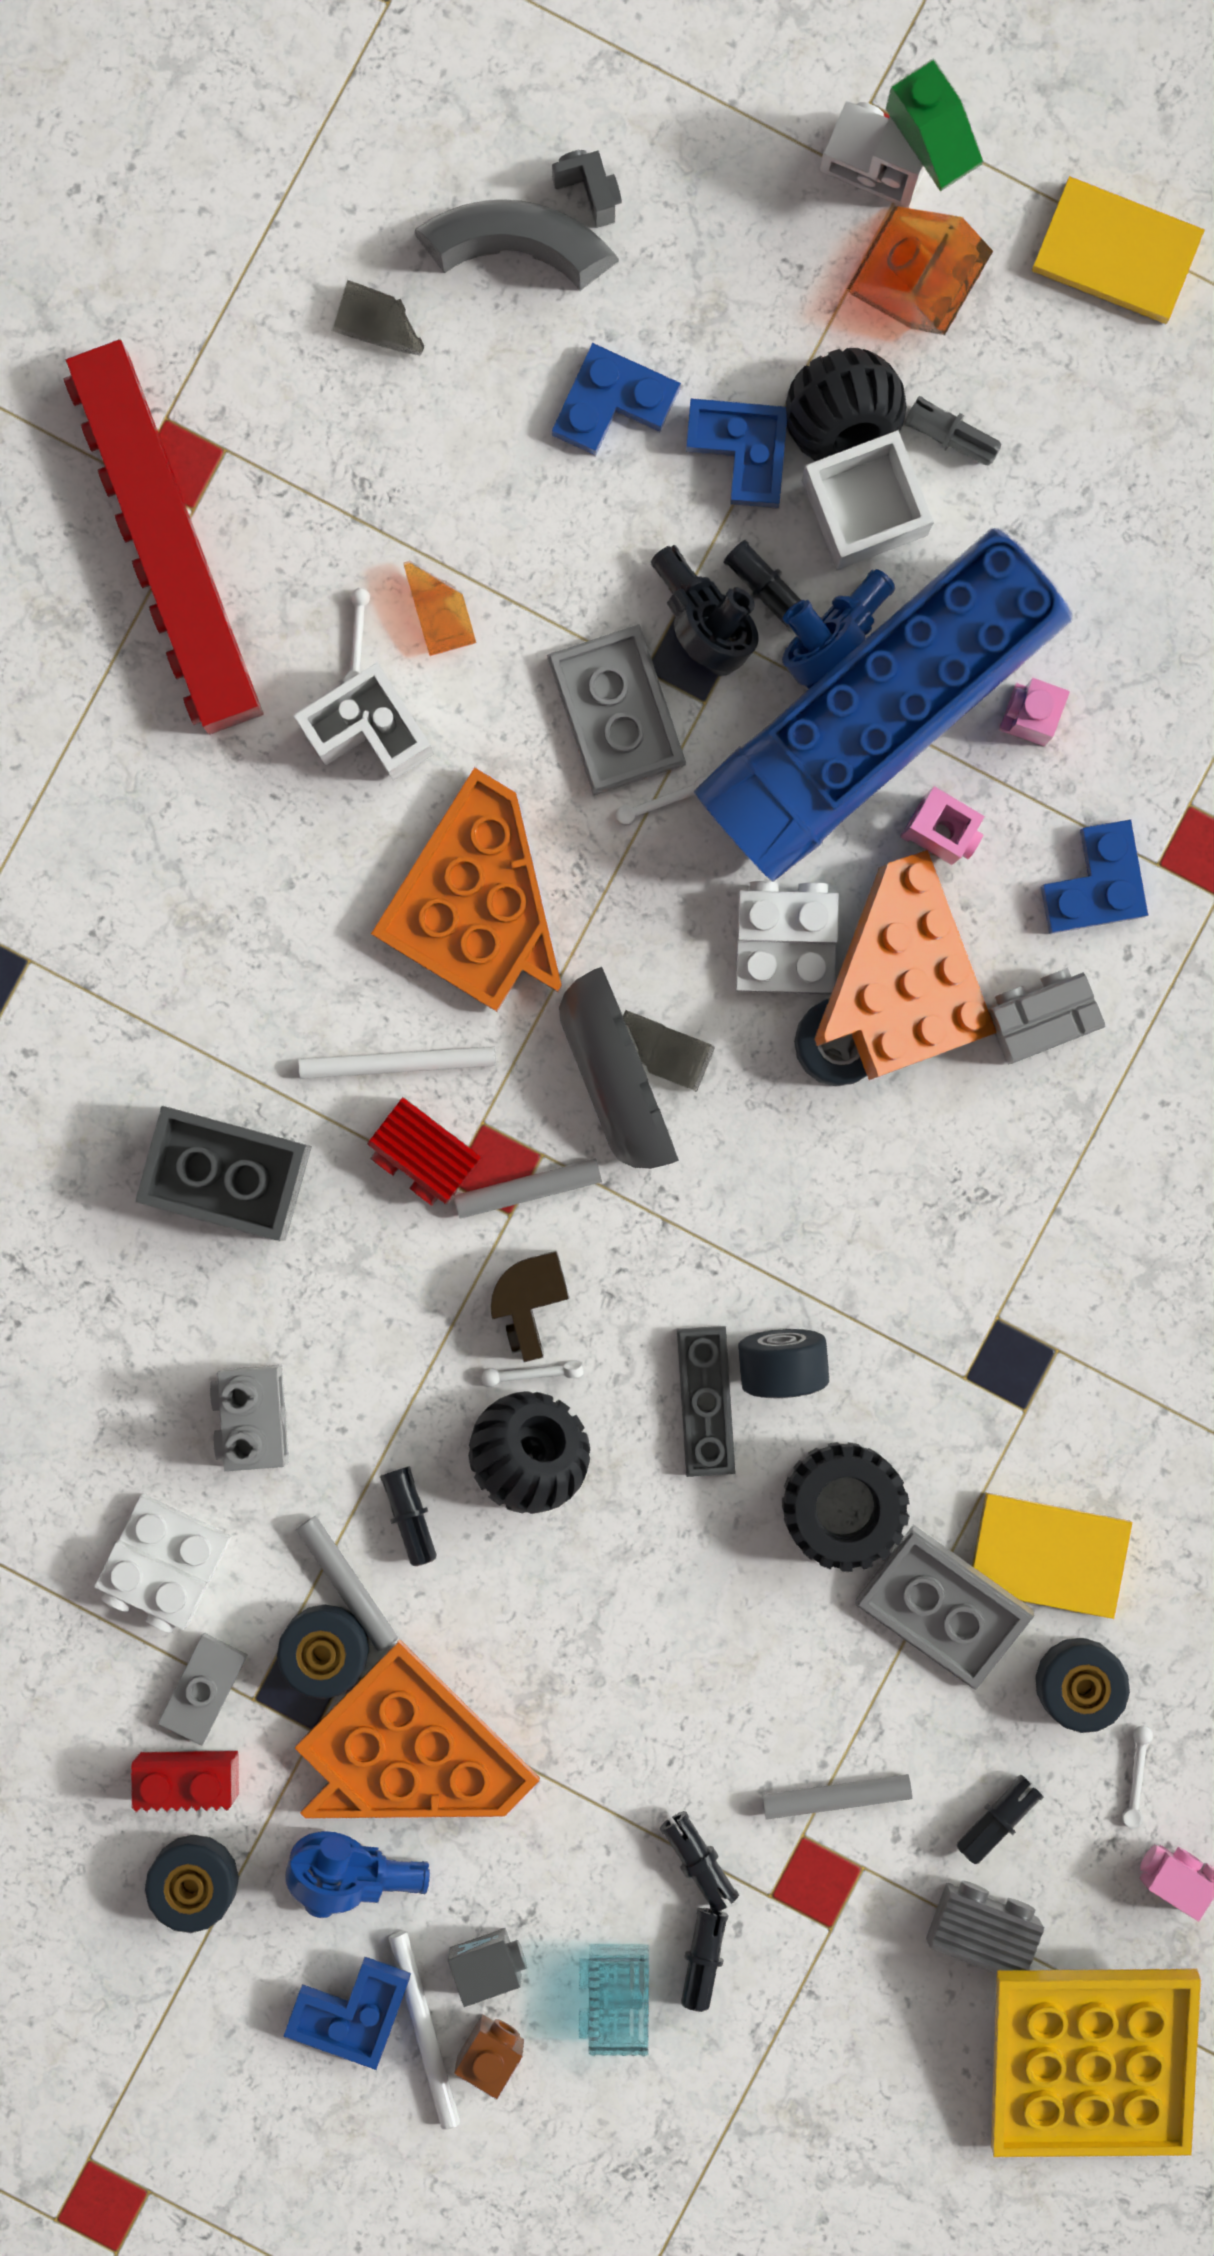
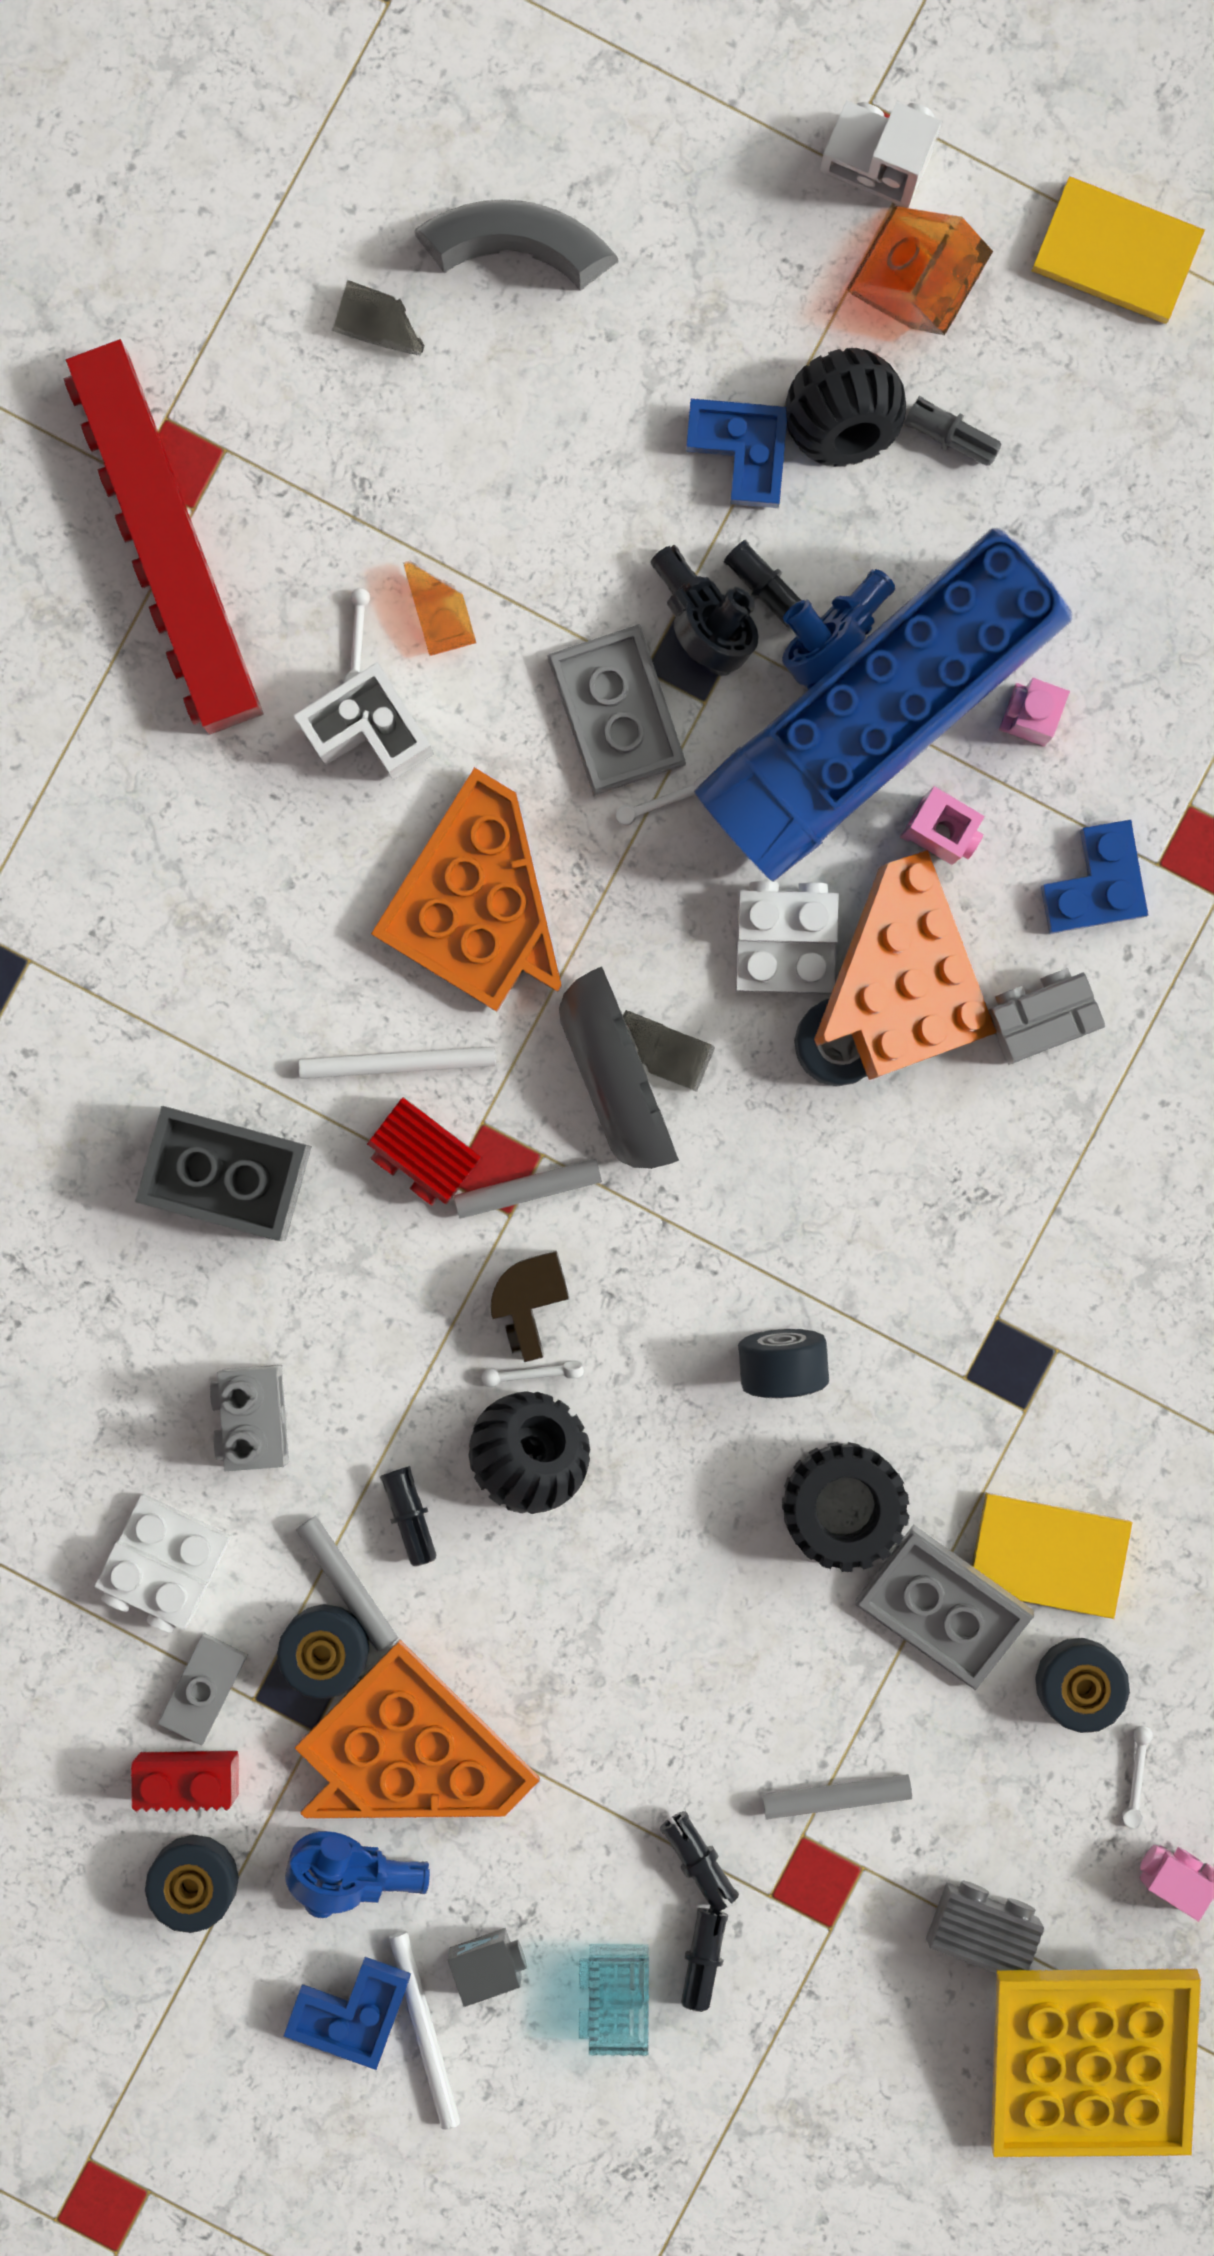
dark orange brick [454,2014,524,2100] -> none
dark grey bracket [552,150,622,228] -> none
blue plate [552,343,681,456] -> none
dark grey tile [677,1326,736,1477] -> none
white piece [802,430,934,570] -> none
green slope [885,59,983,192] -> none
black axle [957,1774,1044,1865] -> none

